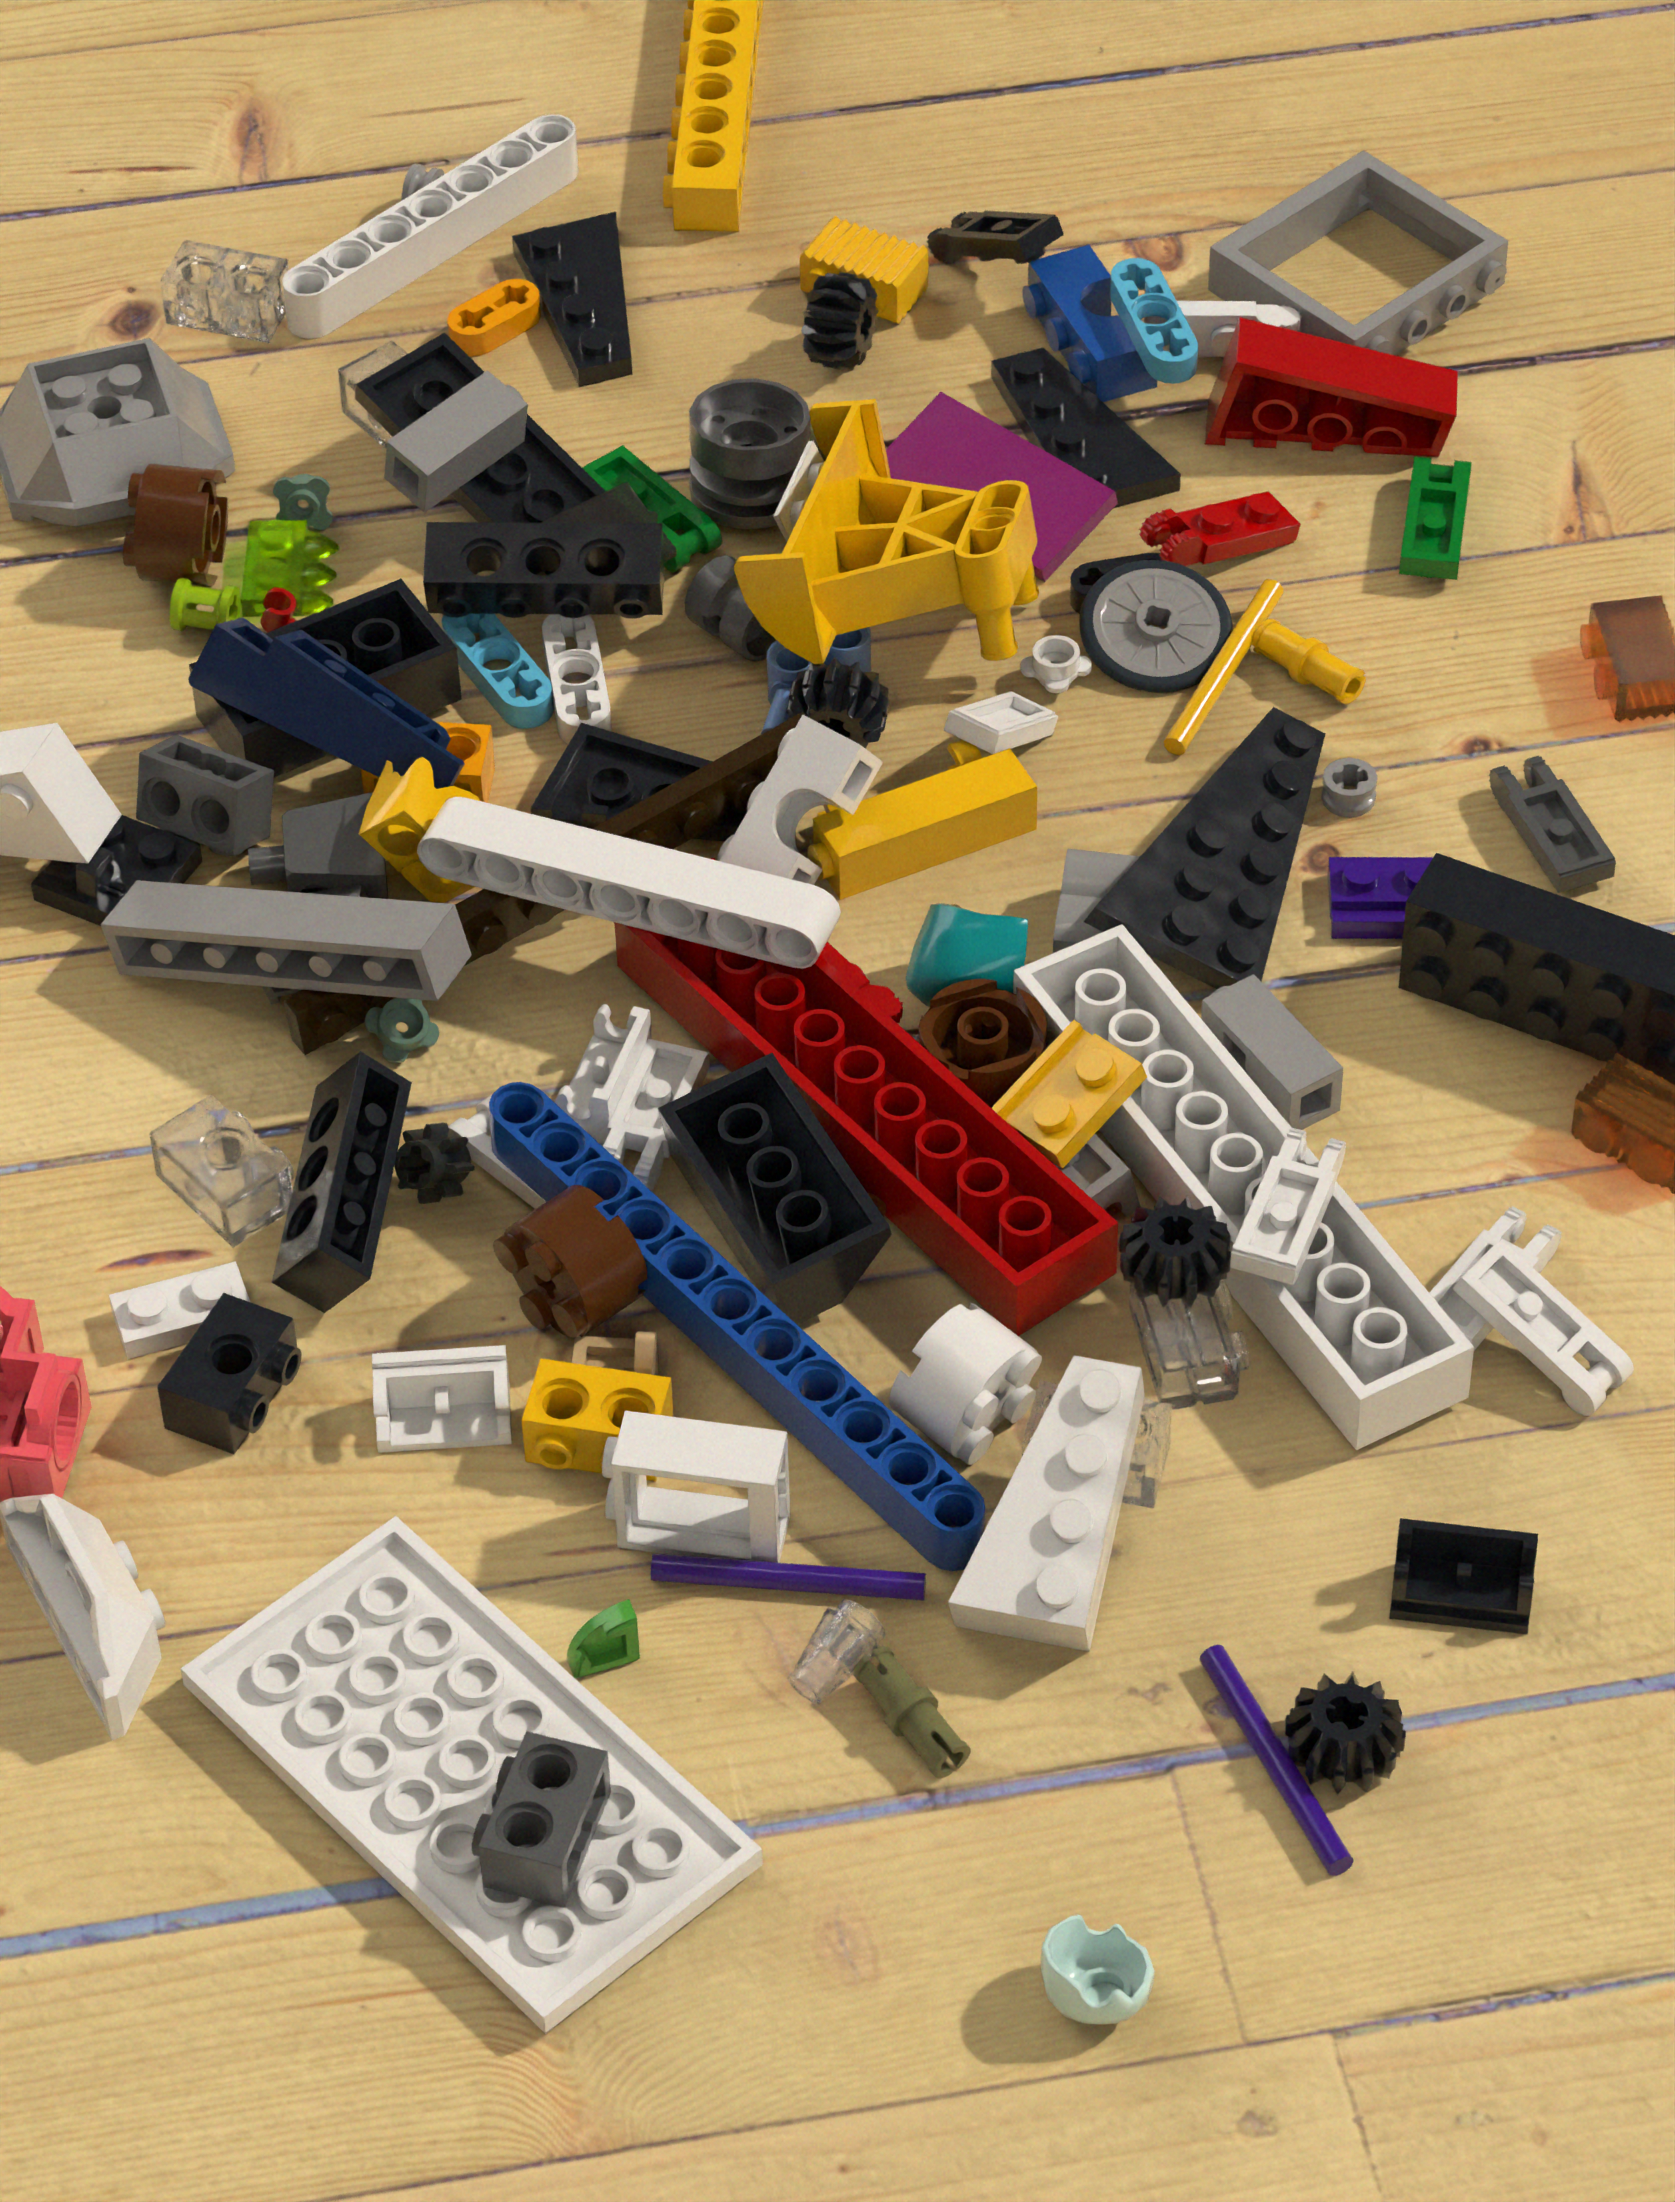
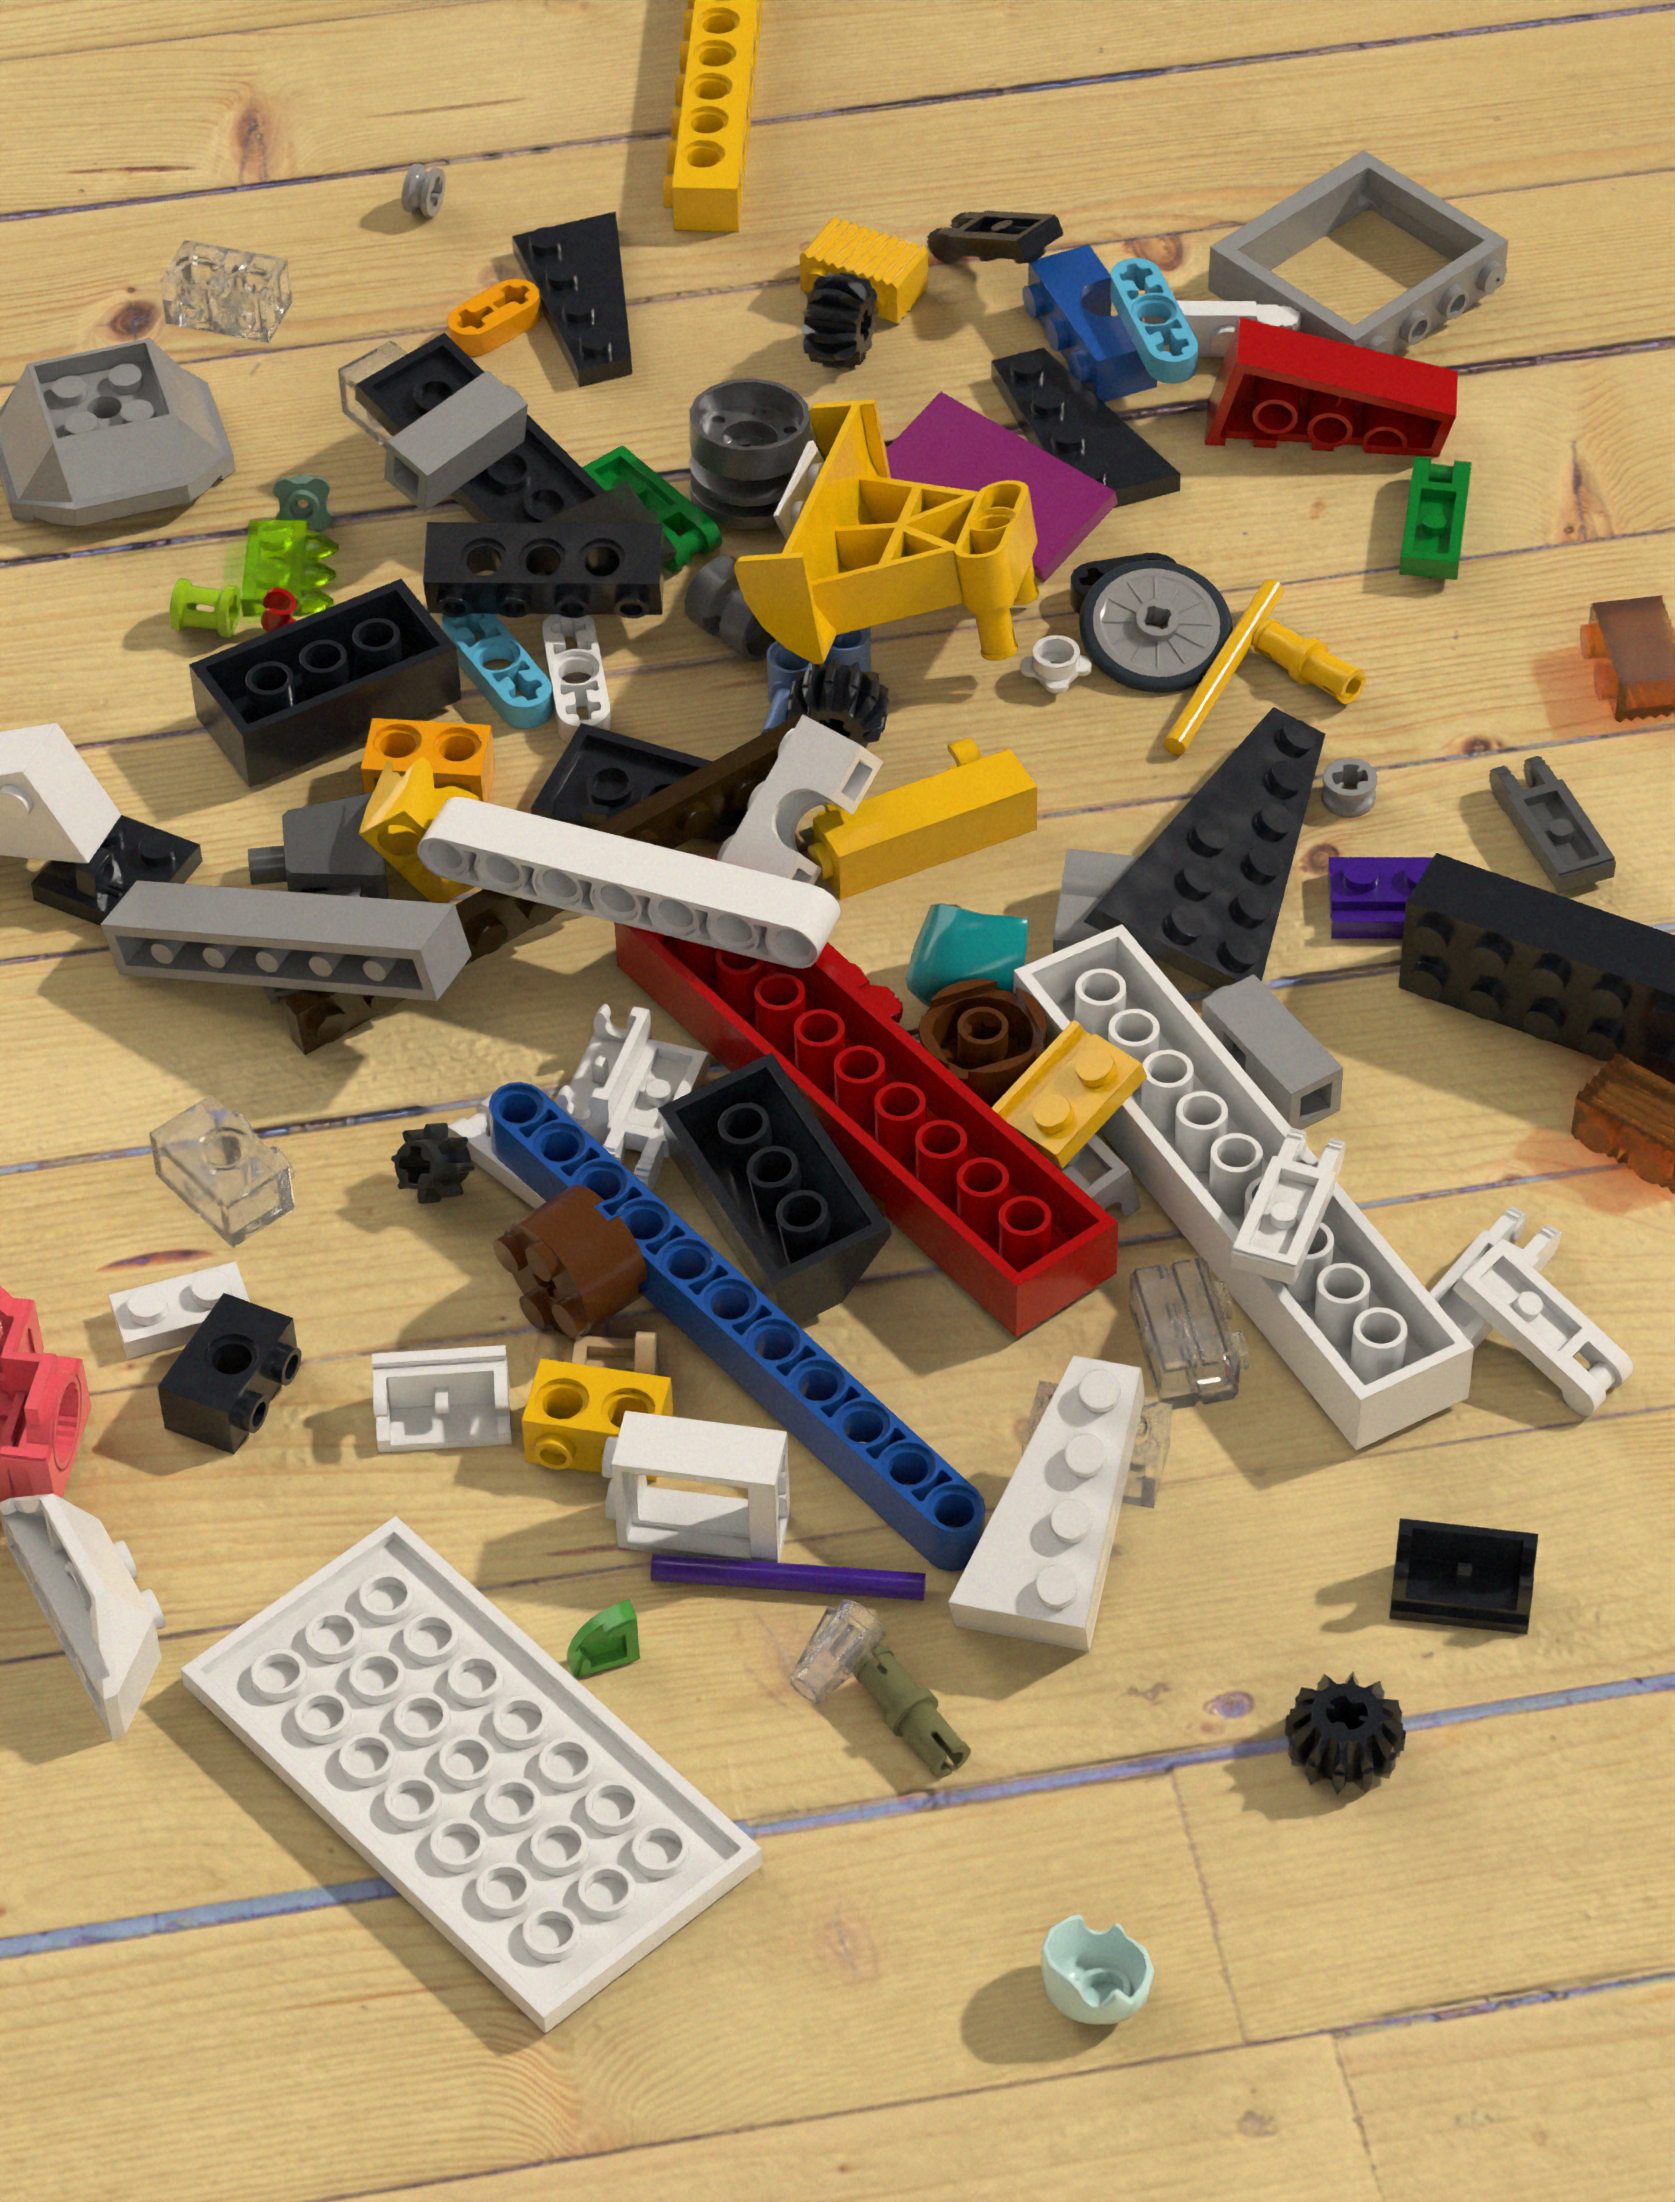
reddish brown brick [123,464,228,586] -> none
dark grey brick [136,735,274,856] -> none
dark blue wedge [188,617,465,789] -> none
black brick [272,1051,412,1313] -> none
white beam [282,114,578,339] -> none
sand green plate [365,998,439,1063] -> none
dark grey brick [472,1731,611,1908] -> none
white brick [889,1302,1042,1465] -> none
white tile [944,691,1058,754] -> none
black gear [1119,1196,1231,1309] -> none
red hinge [1139,491,1301,566] -> none
dark purple bar [1199,1645,1354,1876] -> none

